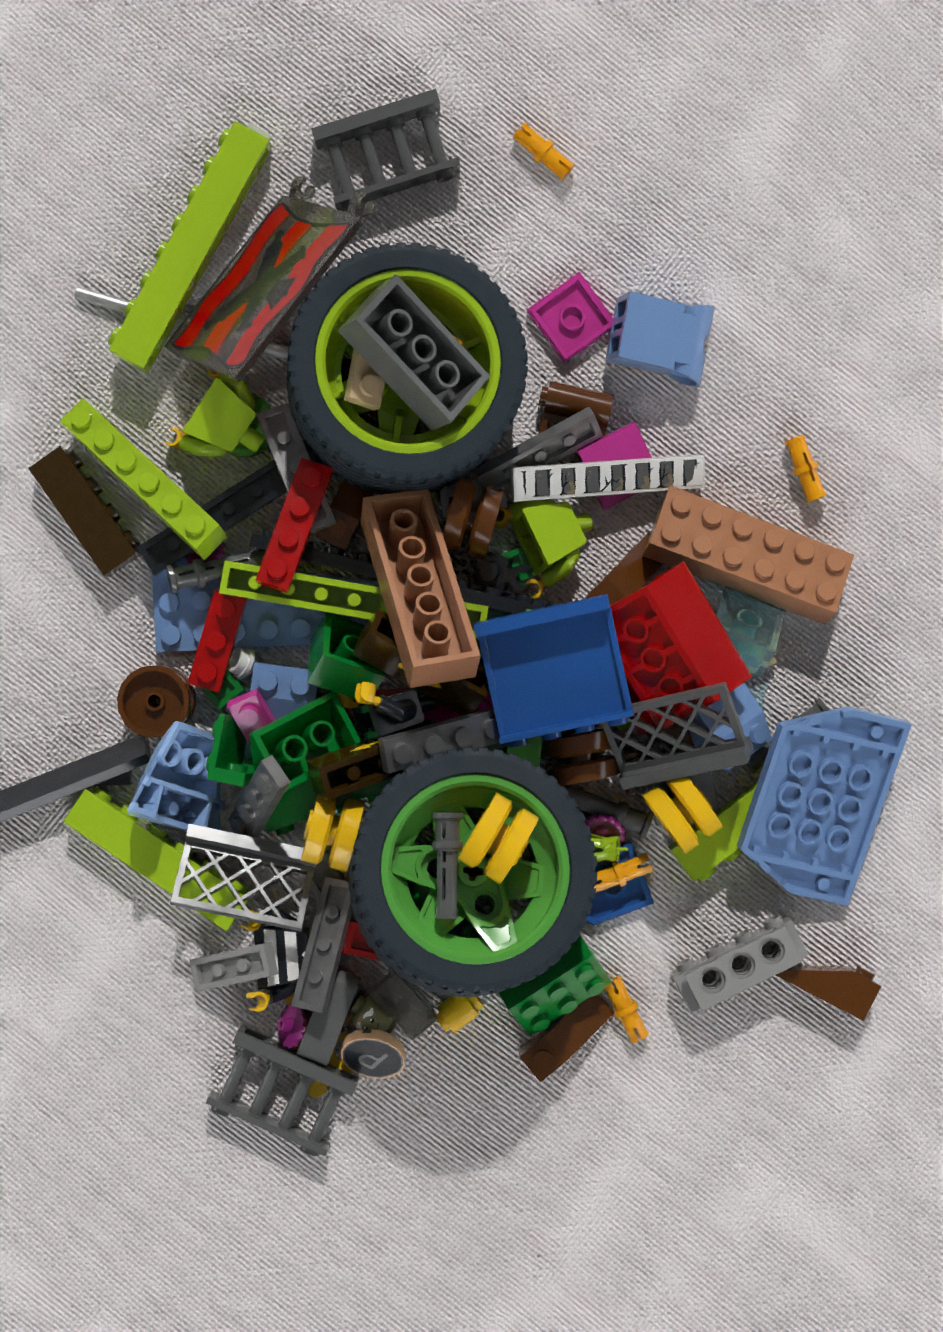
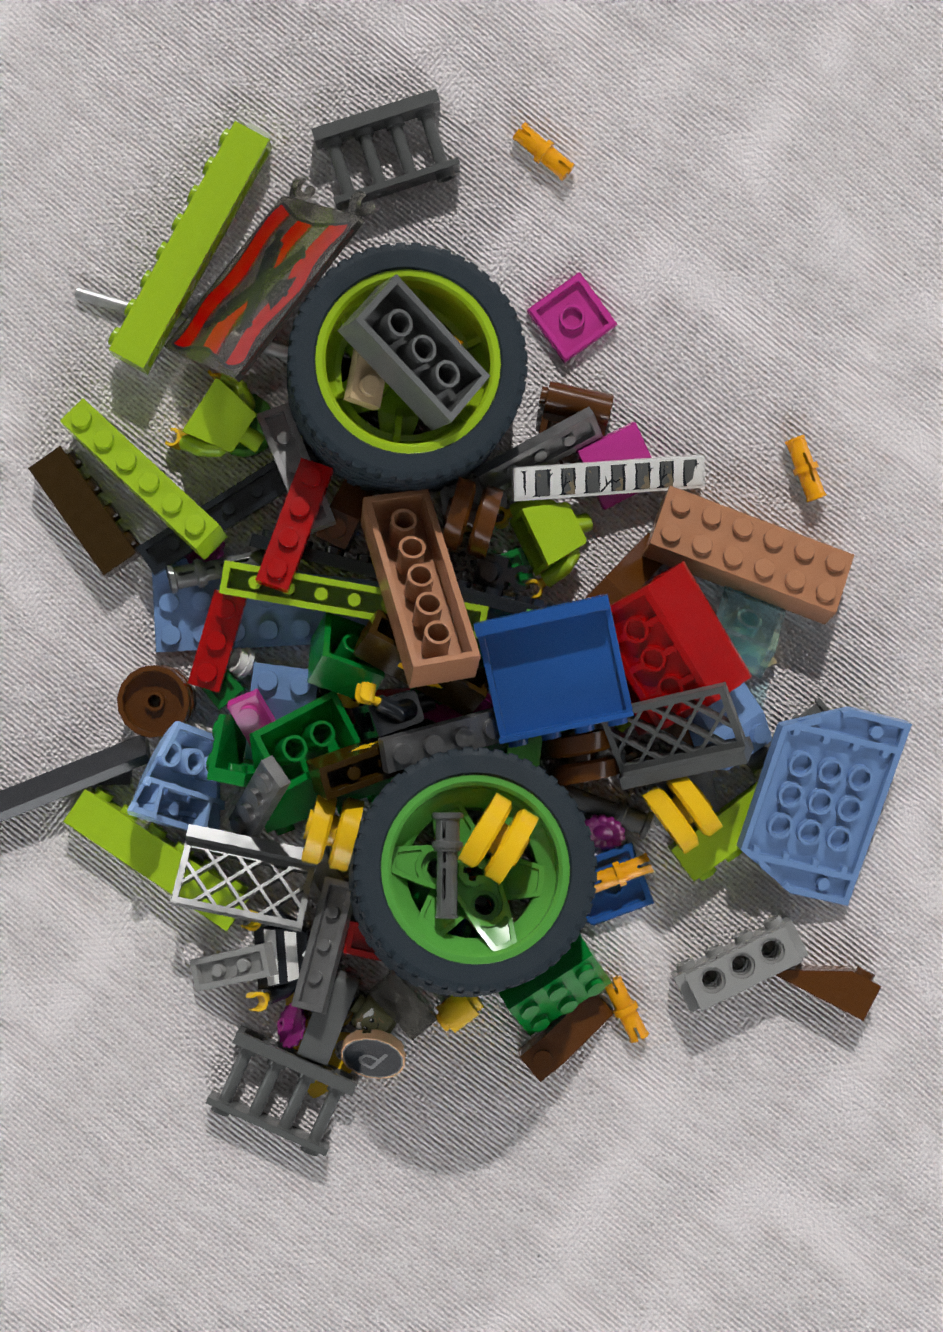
lime piece [590,834,628,862] -> none
medium blue piece [605,291,715,387] -> none

